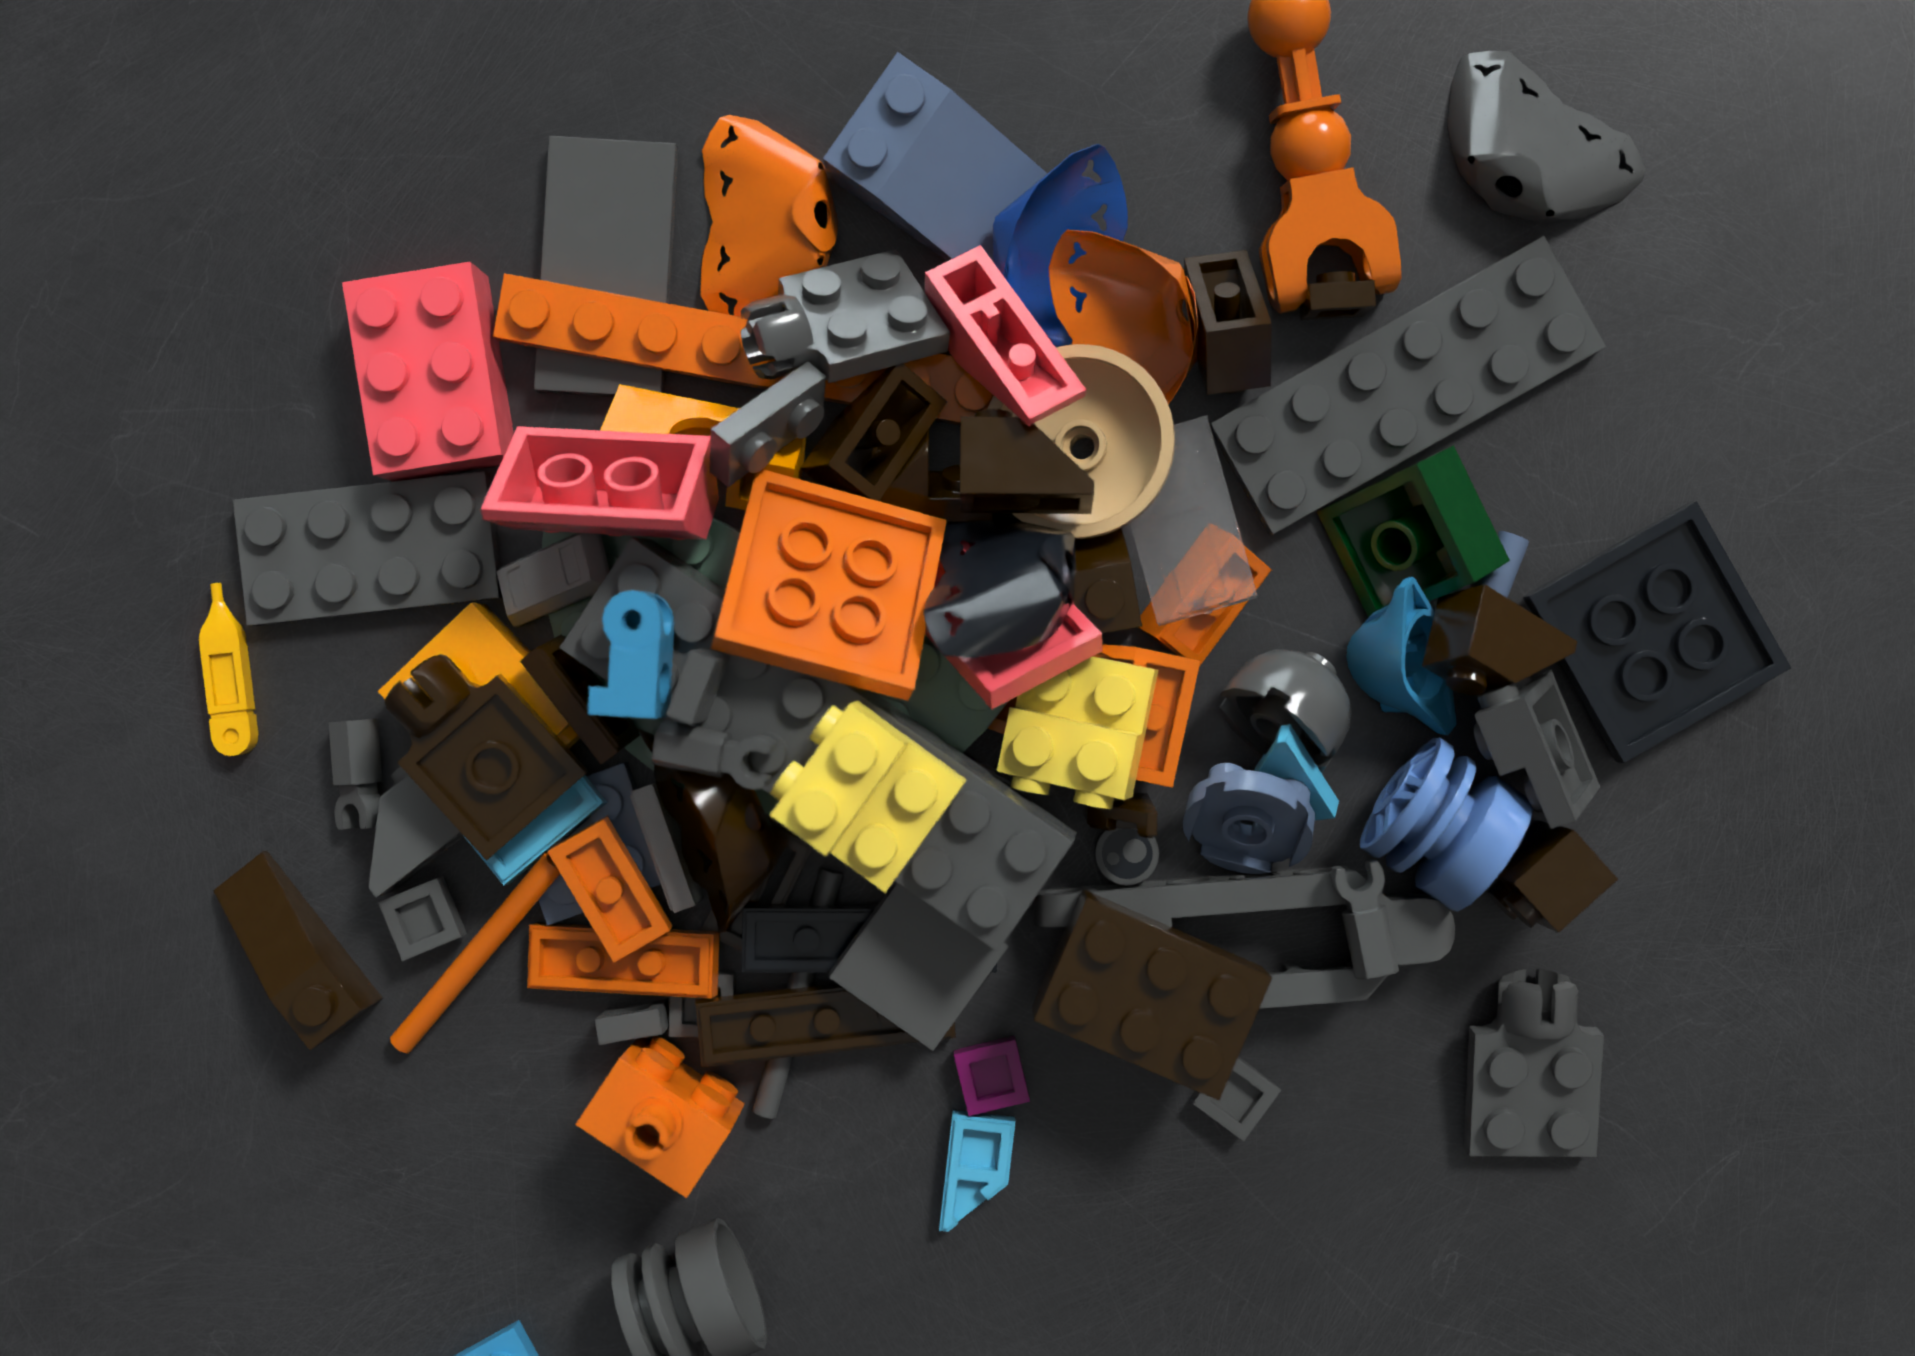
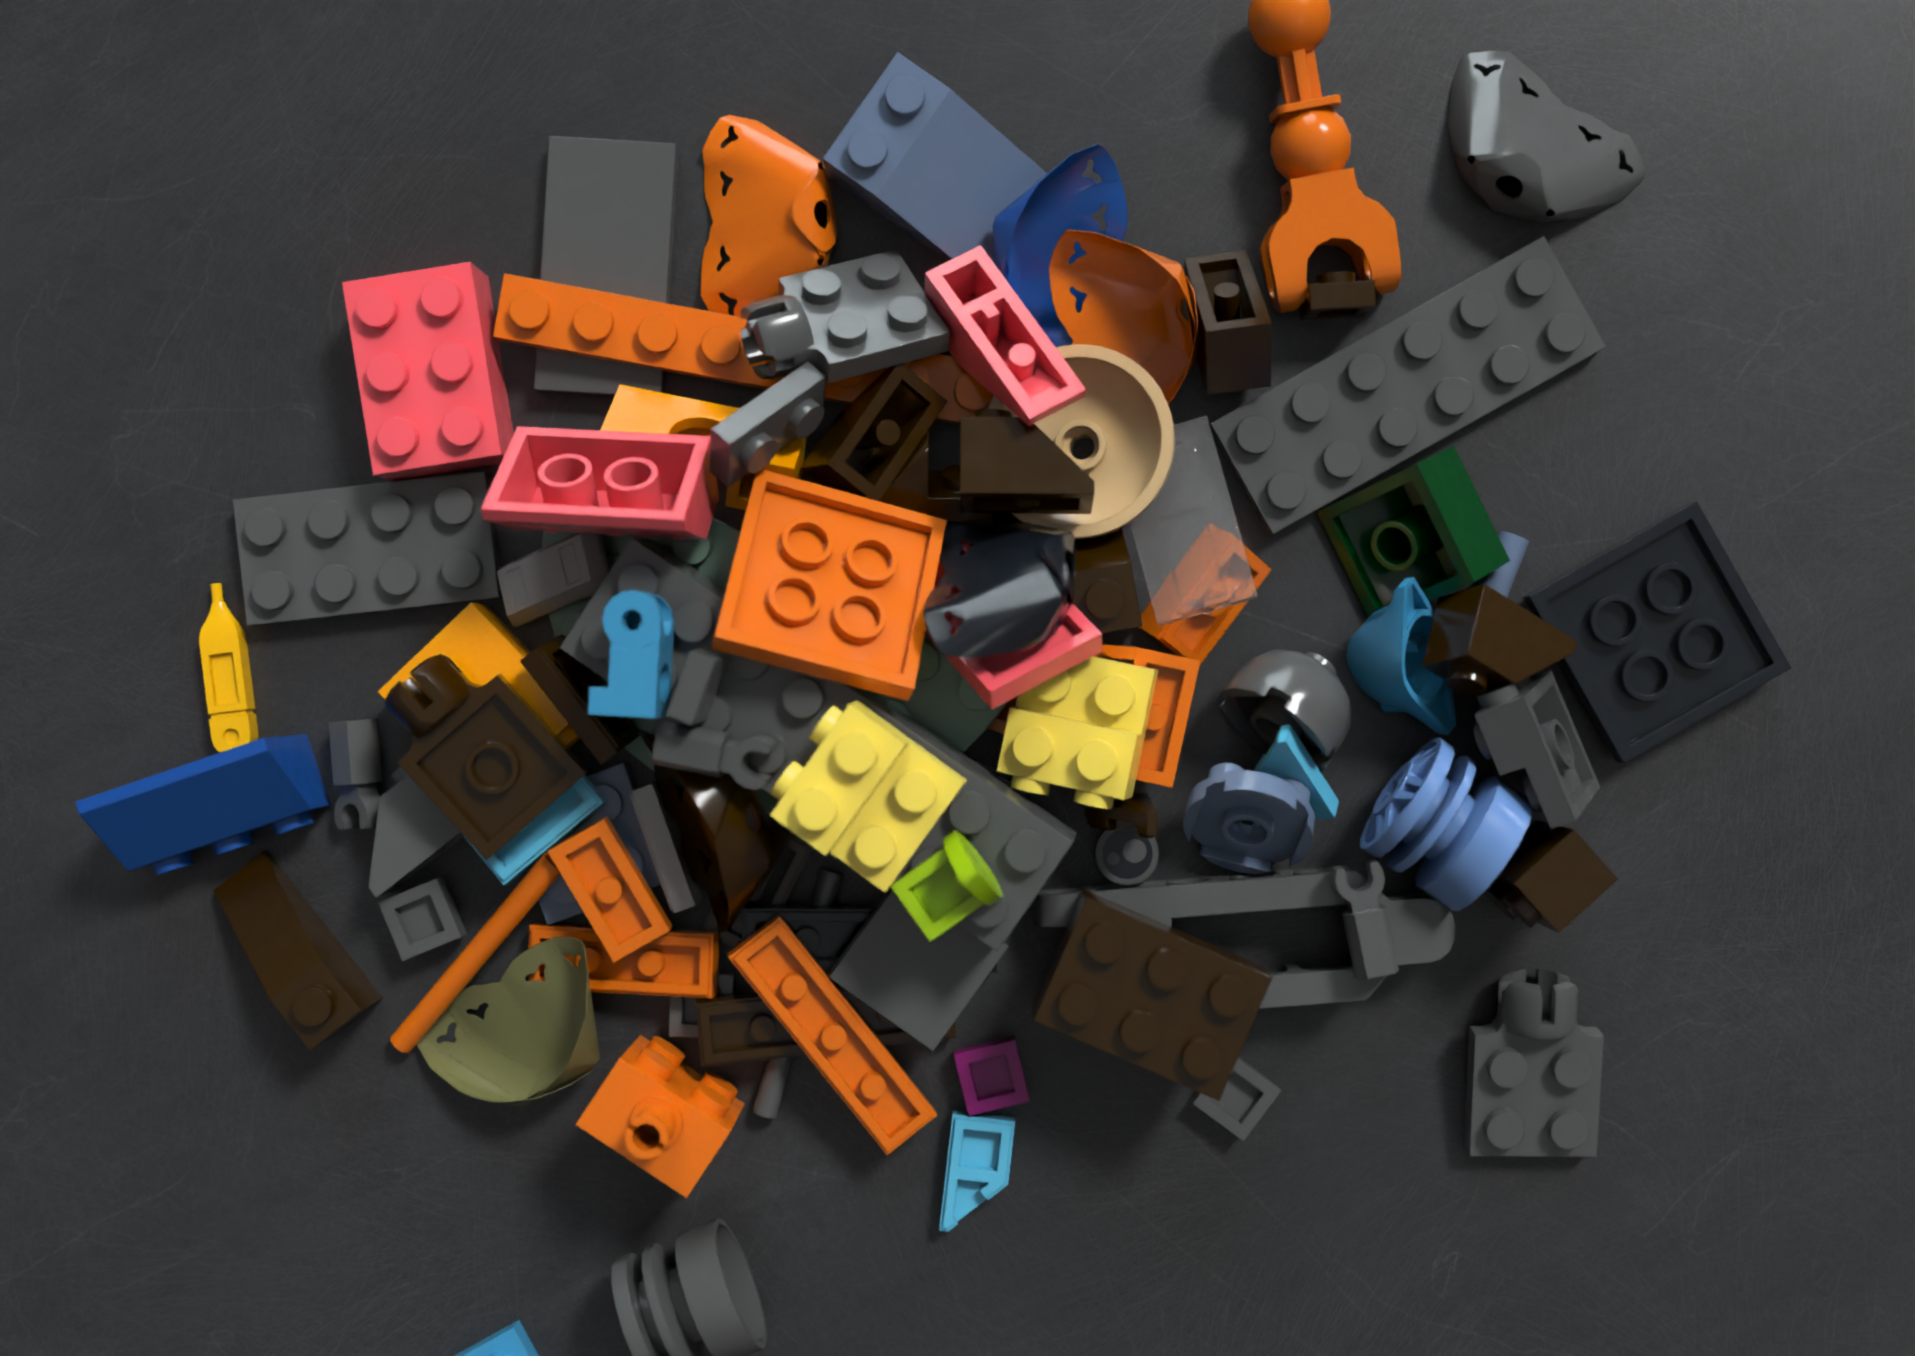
dark grey tile [595,999,669,1045] -> none
none -> blue slope [75,734,331,876]
none -> olive piece [417,937,600,1107]
none -> orange tile [728,913,937,1155]
none -> lime tile [890,830,1003,942]

